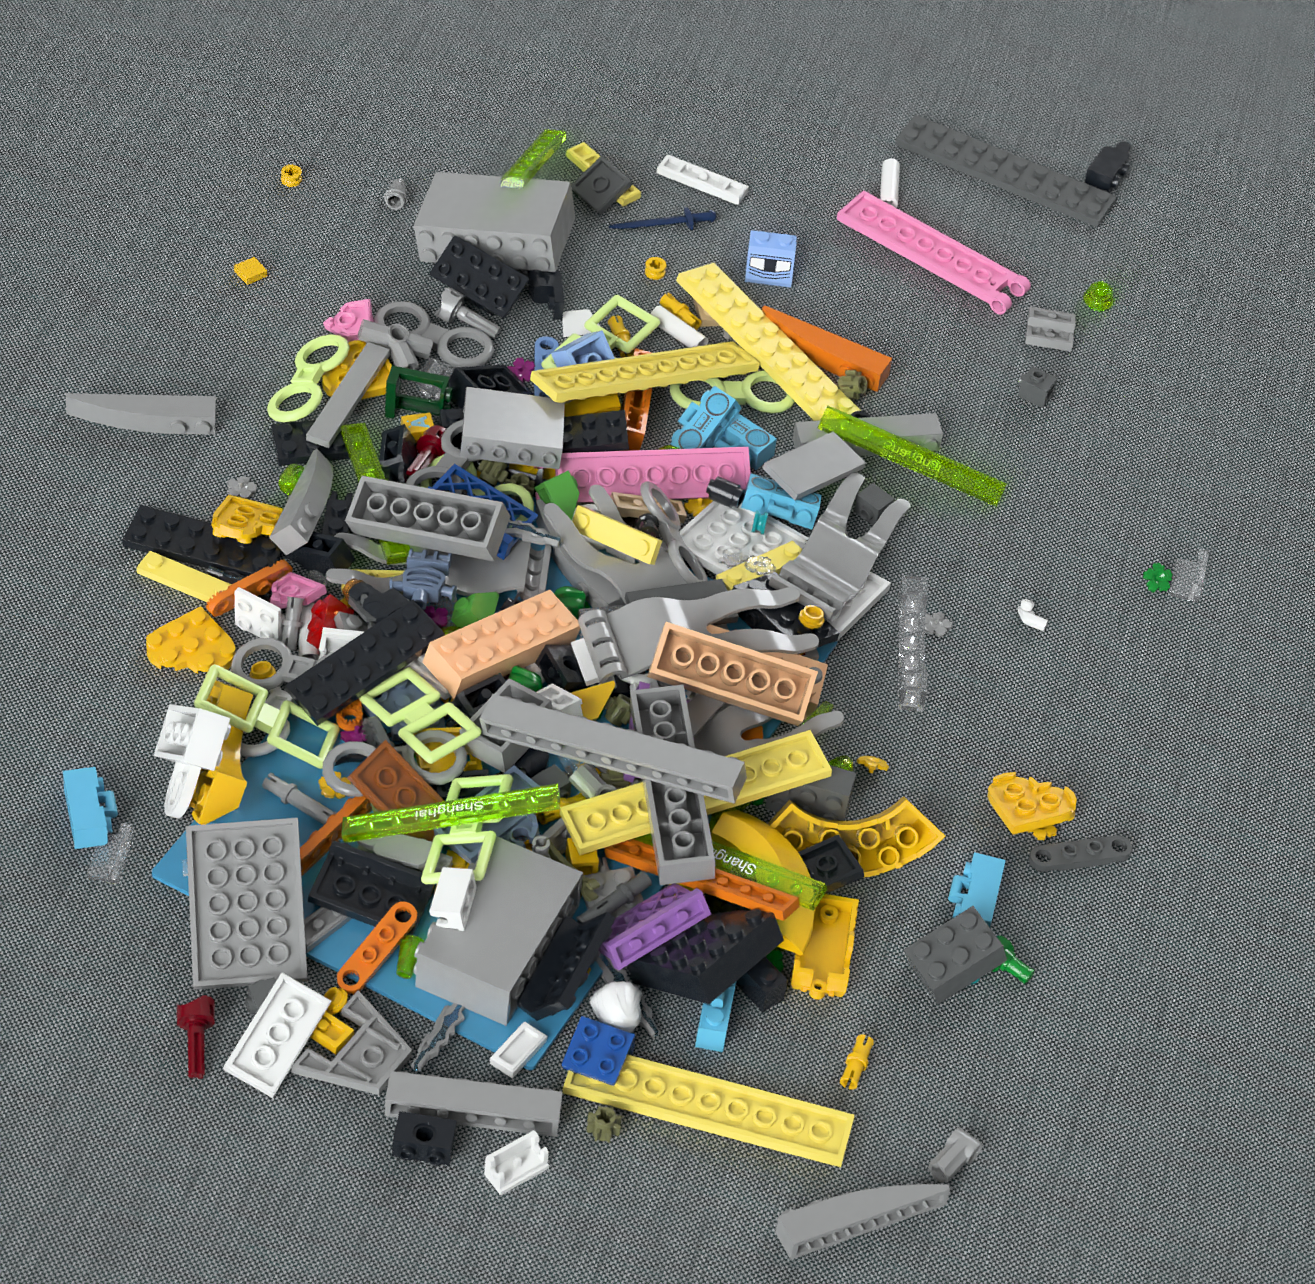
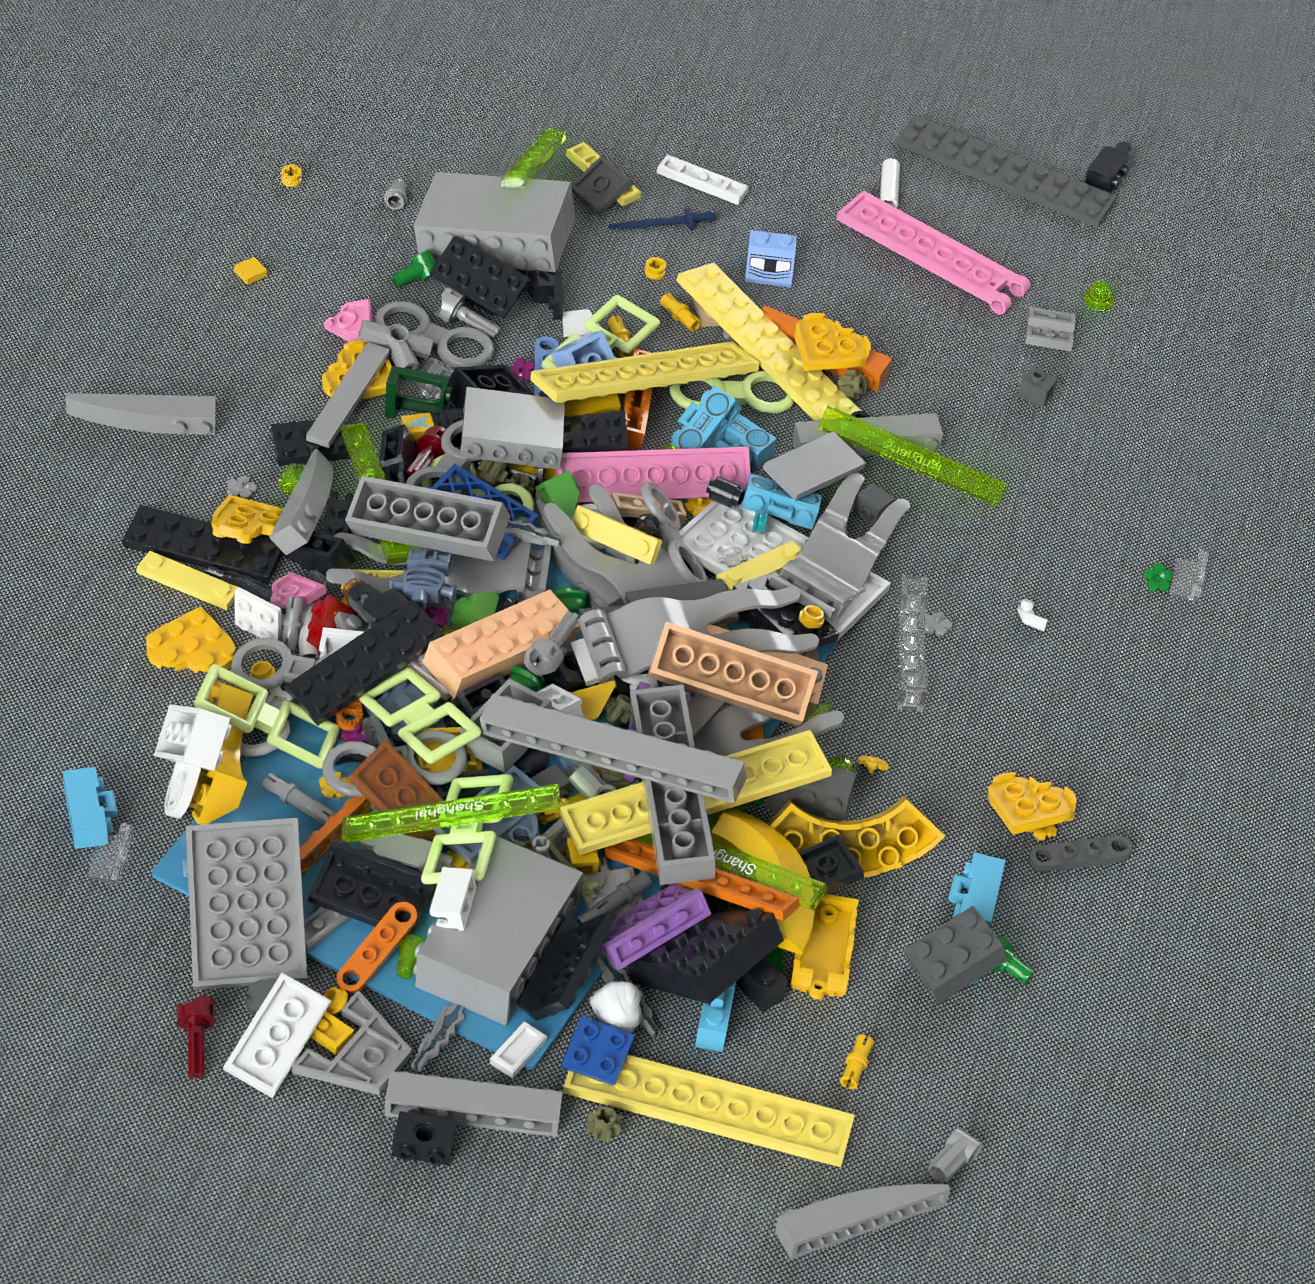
orange plate [206,559,293,617] -> none
yellowish green bar [267,334,350,423] -> none
white hinge [484,1130,549,1195] -> none
white piece [651,305,708,348] -> none
clear plant [745,555,776,575] -> none
none -> green pin [392,250,436,288]
none -> light grey piece [524,611,578,676]
none -> yellow plate [795,313,871,371]

